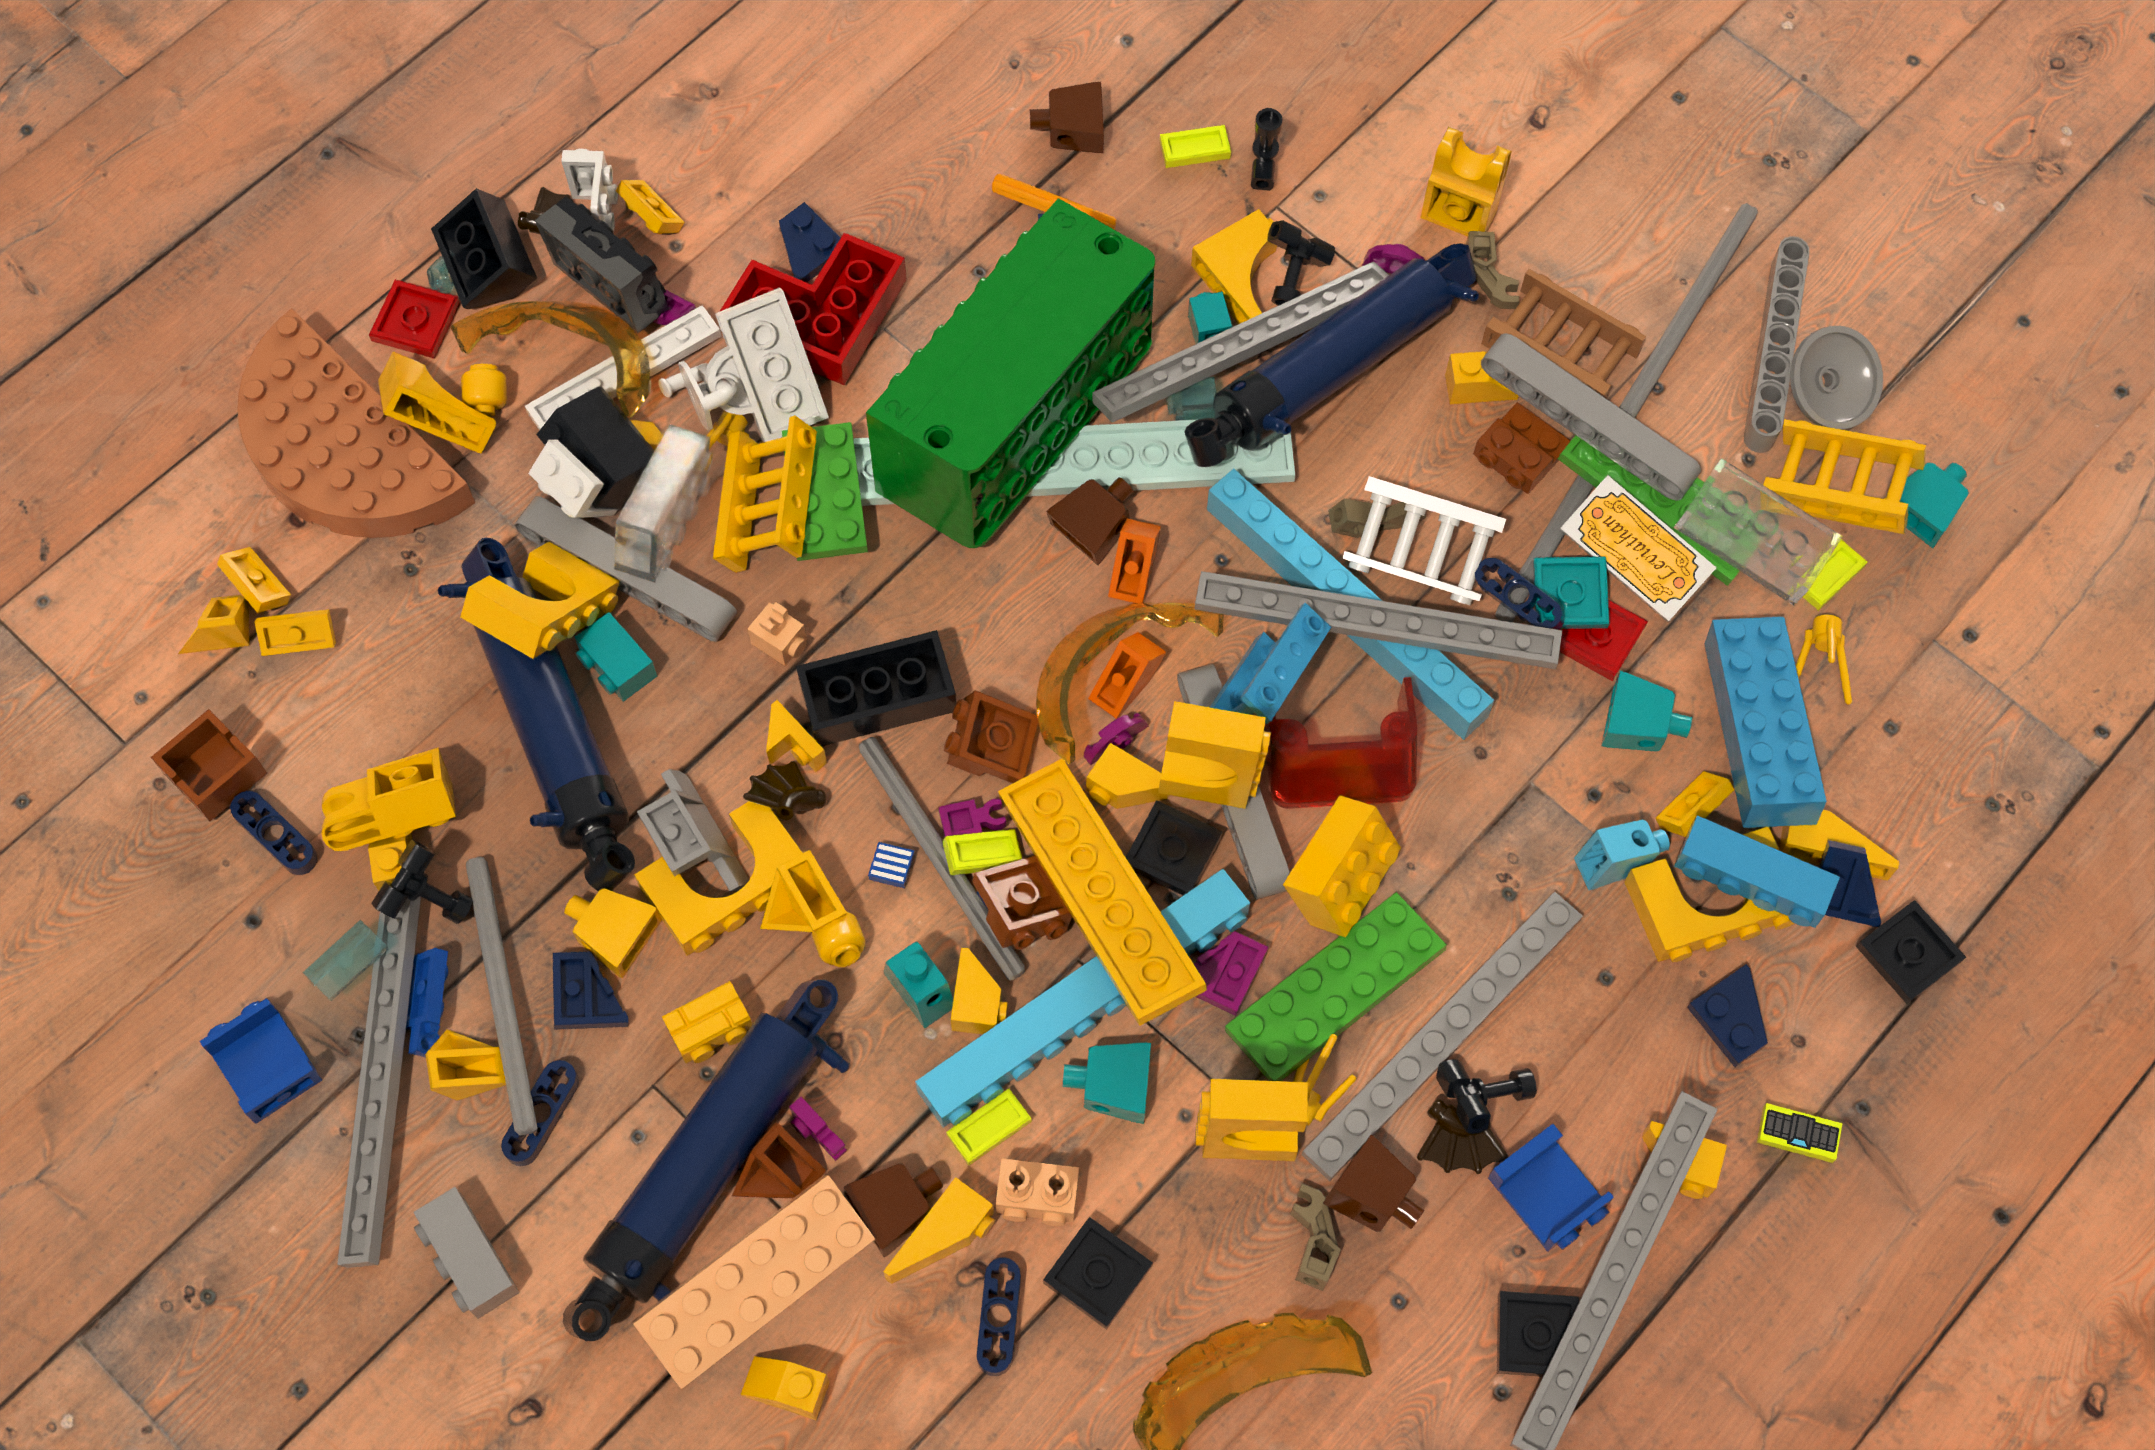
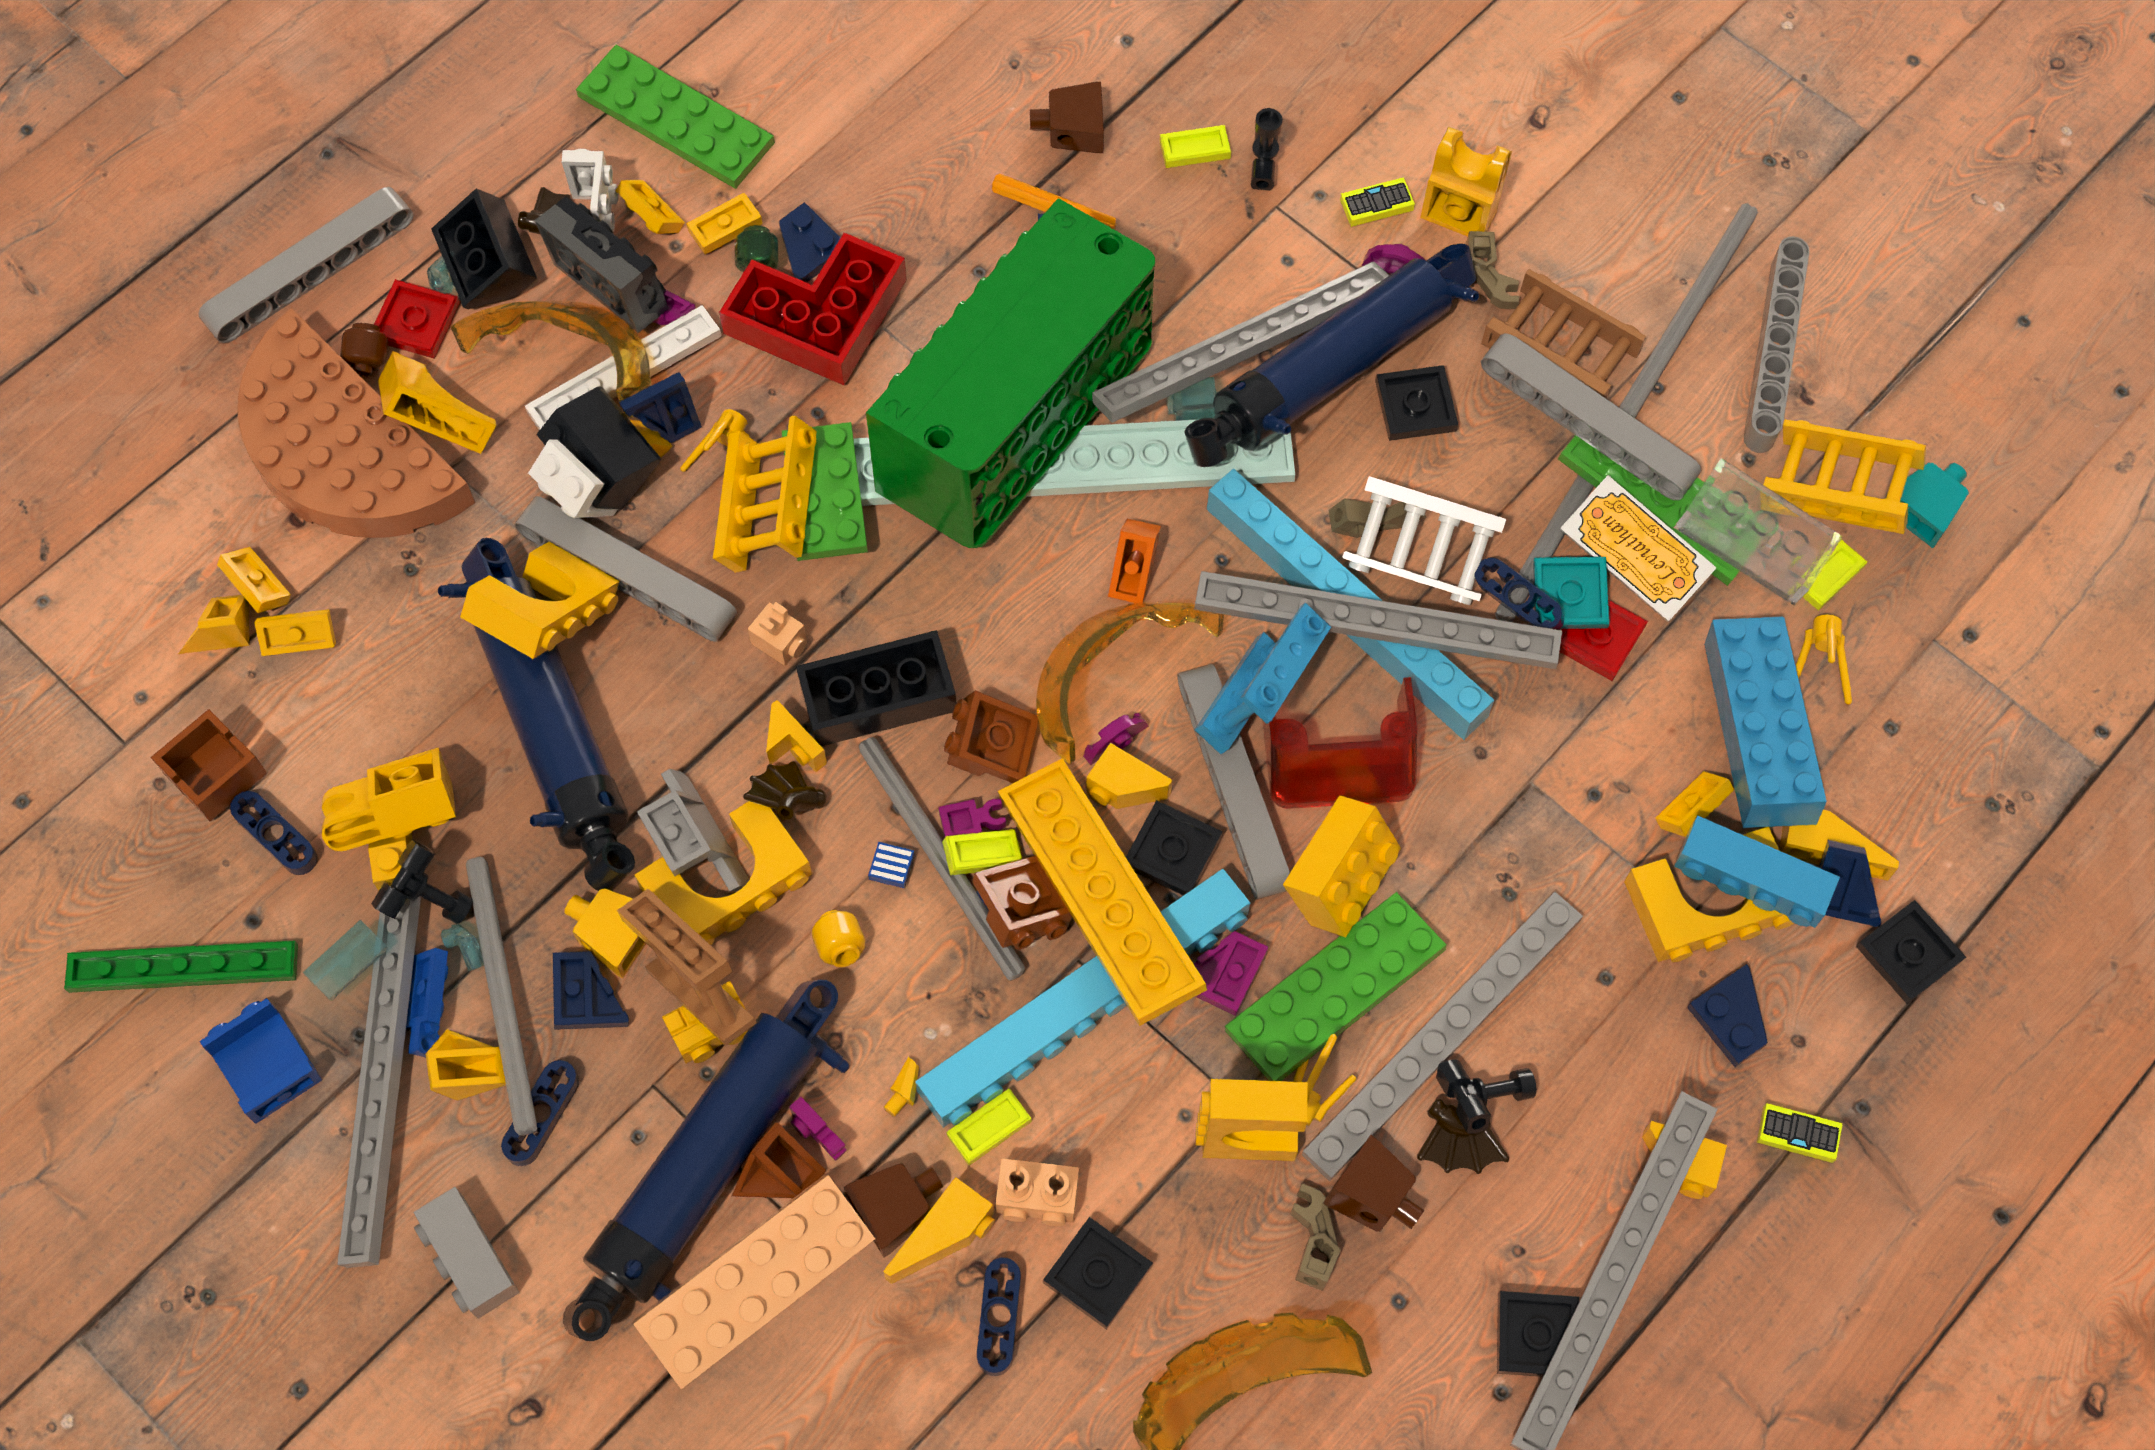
yellow head [461,364,507,417] -> none
teal brick [574,612,658,702] -> none
clear brick [614,424,713,583] -> none
white plate [658,288,829,442] -> none
yellow slope [740,1356,830,1420] -> none
yellow slope [760,850,847,932] -> none
teal torso [883,941,953,1029] -> none
yellow slope [951,948,1008,1035] -> none
reddish brown torso [1046,477,1133,565] -> none
teal torso [1062,1042,1151,1124] -> none
orange slope [1088,632,1166,719] -> none
yellow arch [1158,701,1271,809] -> none
teal brick [1188,292,1232,344] -> none
yellow arch [1191,209,1277,324] -> none
black bar [1267,220,1335,306] -> none
yellow slope [1445,351,1519,405] -> none
dark orange plate [1473,402,1571,494] -> none
blue panel [1488,1124,1614,1252] -> none
medium azure torso [1574,819,1670,891] -> none
teal torso [1601,671,1692,752] -> none
light grey dish [1790,326,1883,430] -> none
none -> green tile [64,941,298,993]
none -> light grey beam [198,187,414,343]
none -> reddish brown head [340,323,388,376]
none -> clear light blue arm [440,924,484,972]
none -> bright green plate [576,45,775,189]
none -> medium nougat fence [617,889,757,1046]
none -> dark blue wing [619,372,702,443]
none -> yellow plate [686,193,763,255]
none -> clear green head [735,225,778,272]
none -> yellow bar [883,1056,919,1117]
none -> tile [1340,177,1415,227]
none -> black plate [1375,365,1458,441]

